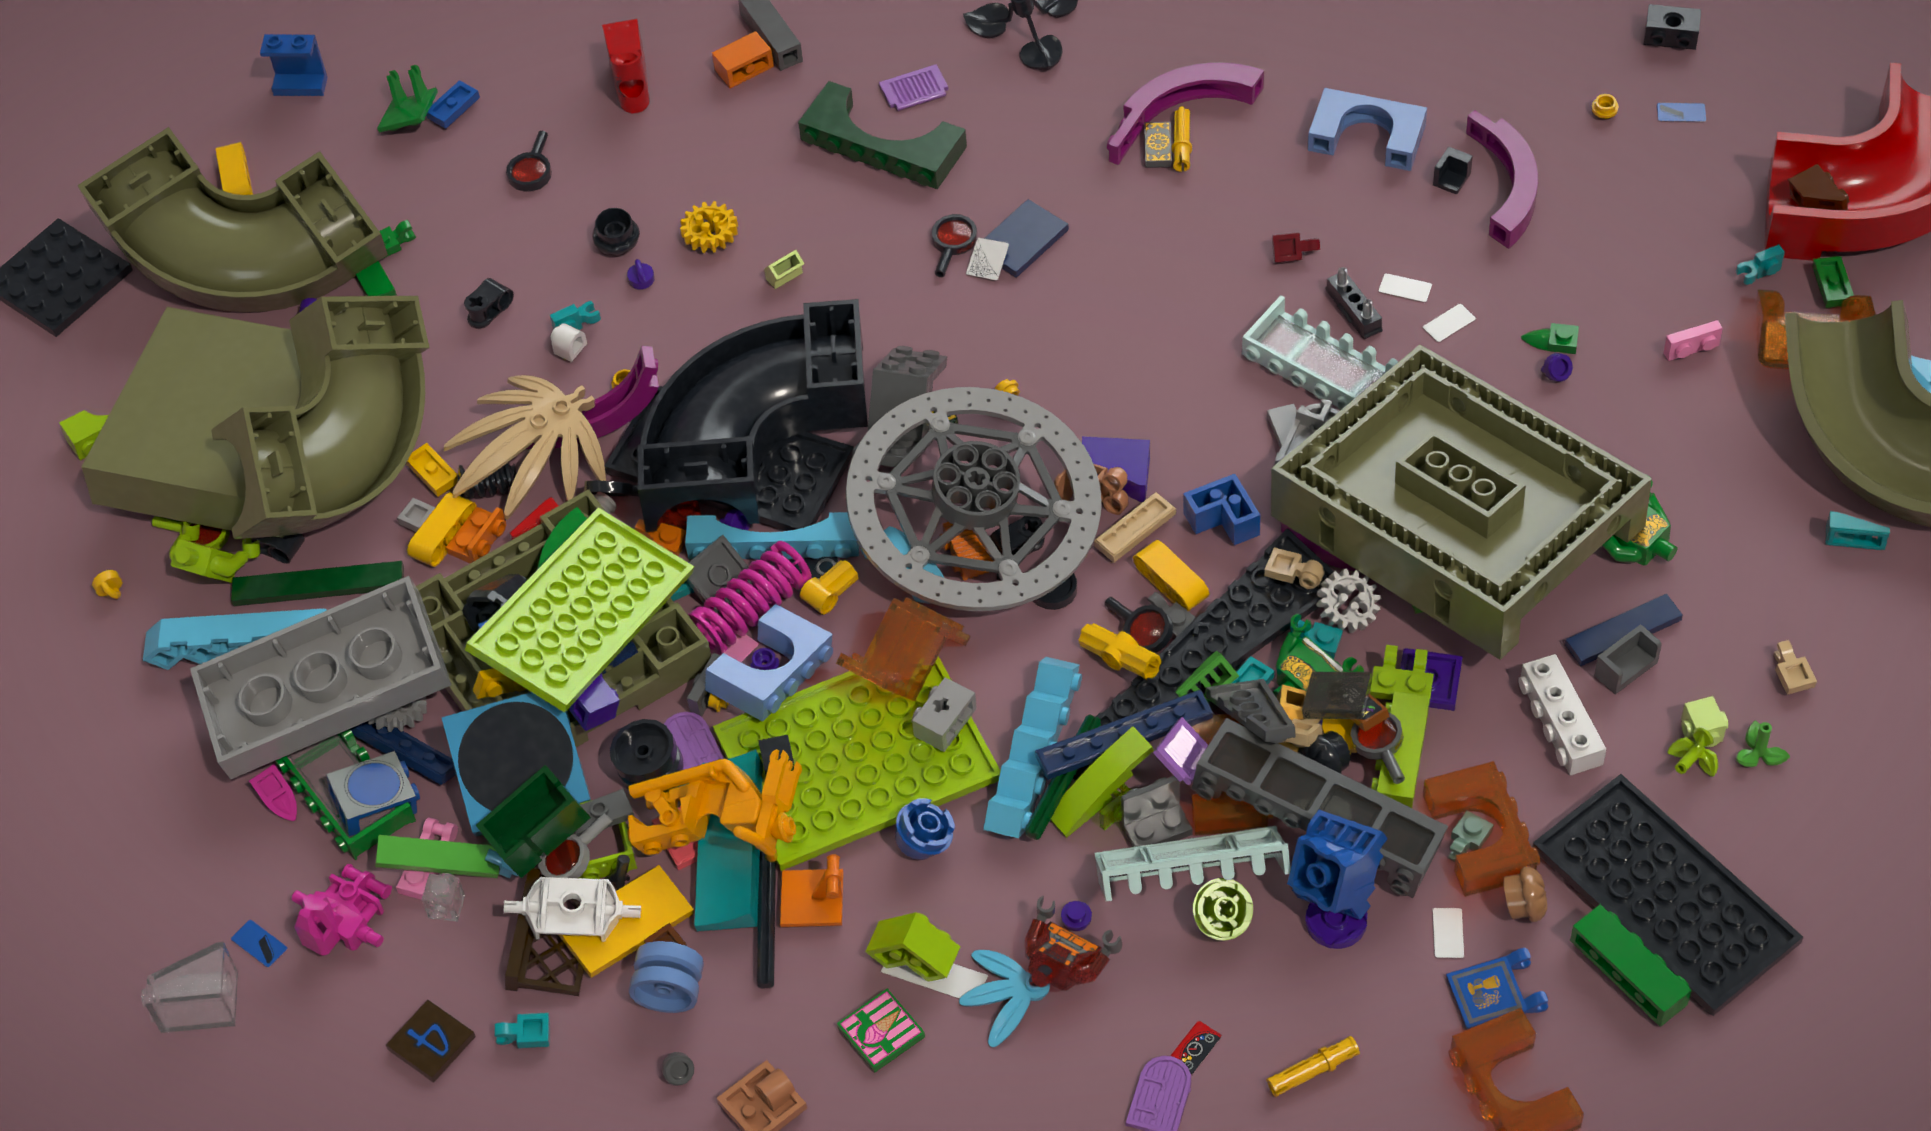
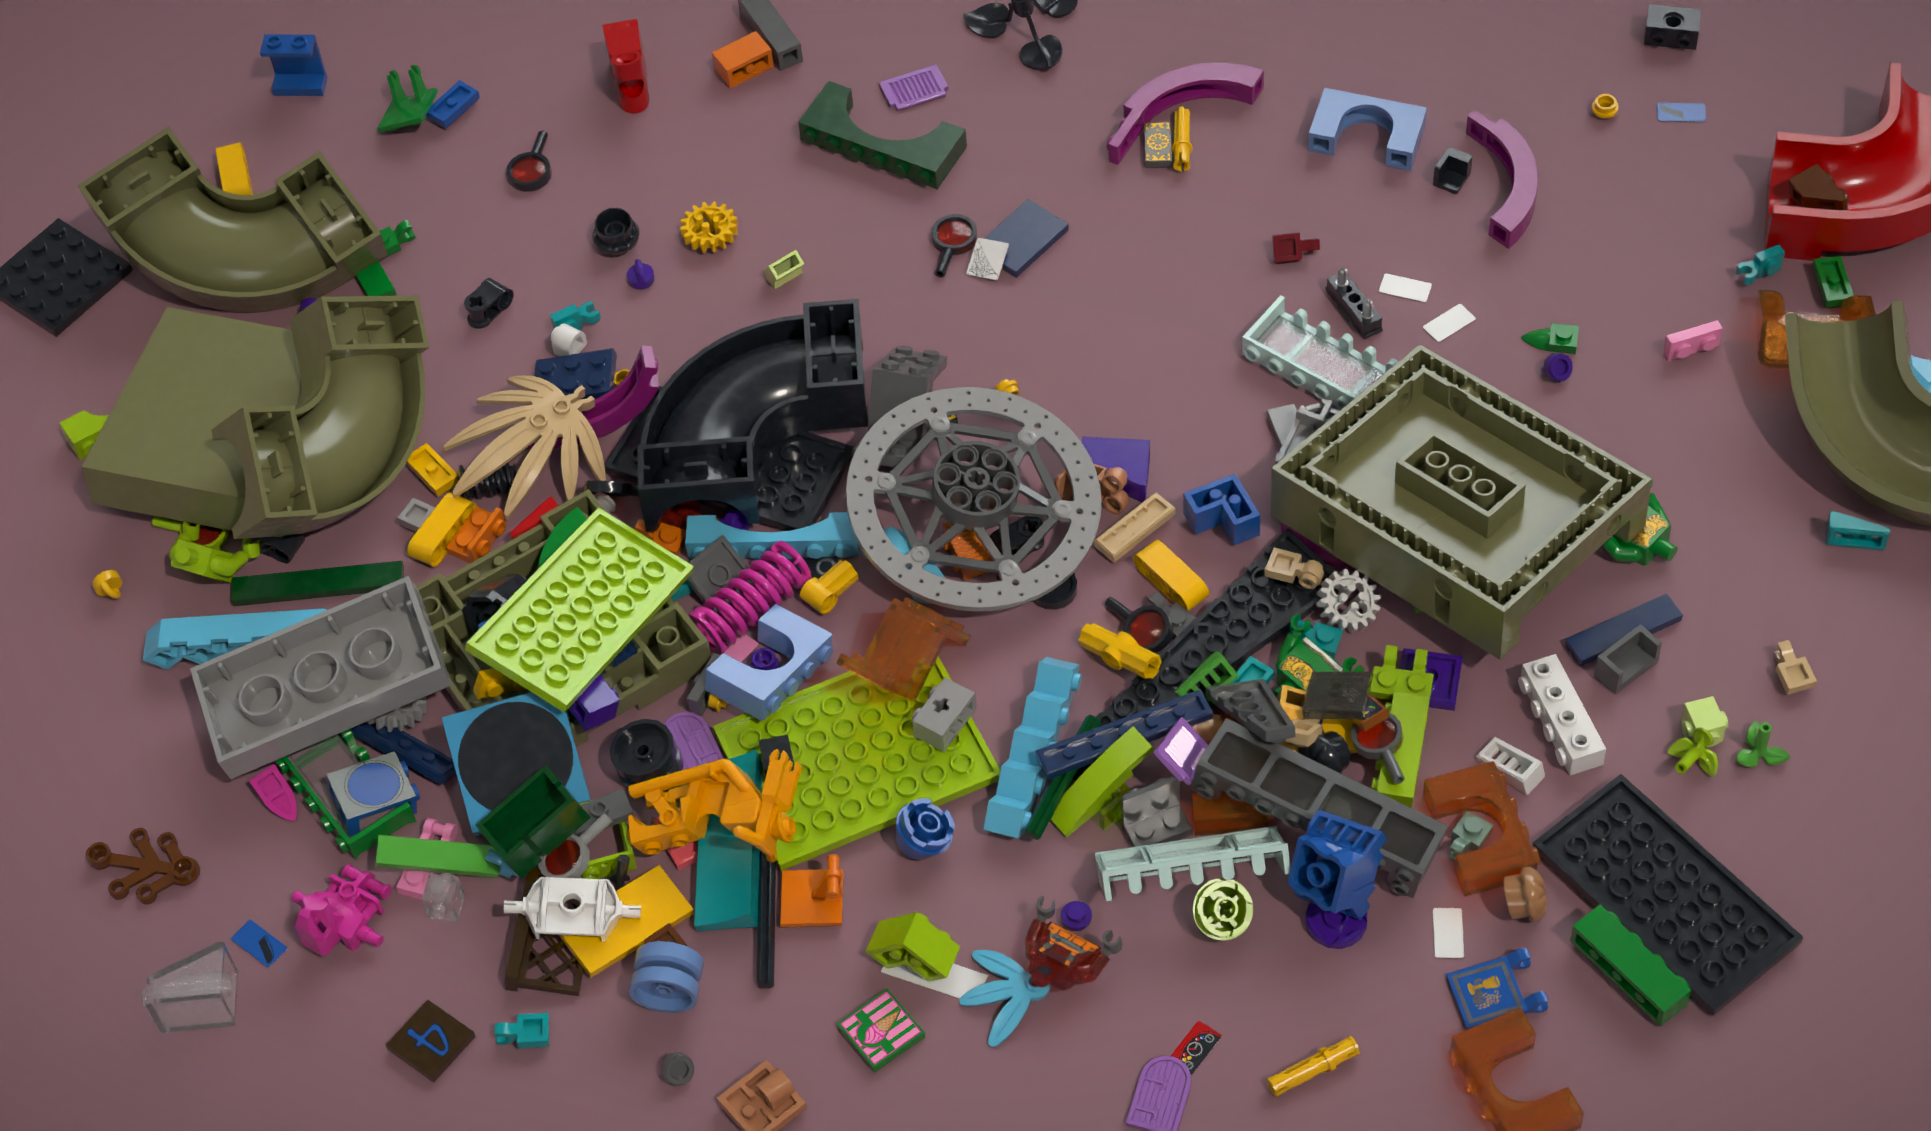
none -> reddish brown plant [86,828,200,905]
none -> dark blue plate [534,348,617,399]
none -> white slope [1476,737,1545,795]

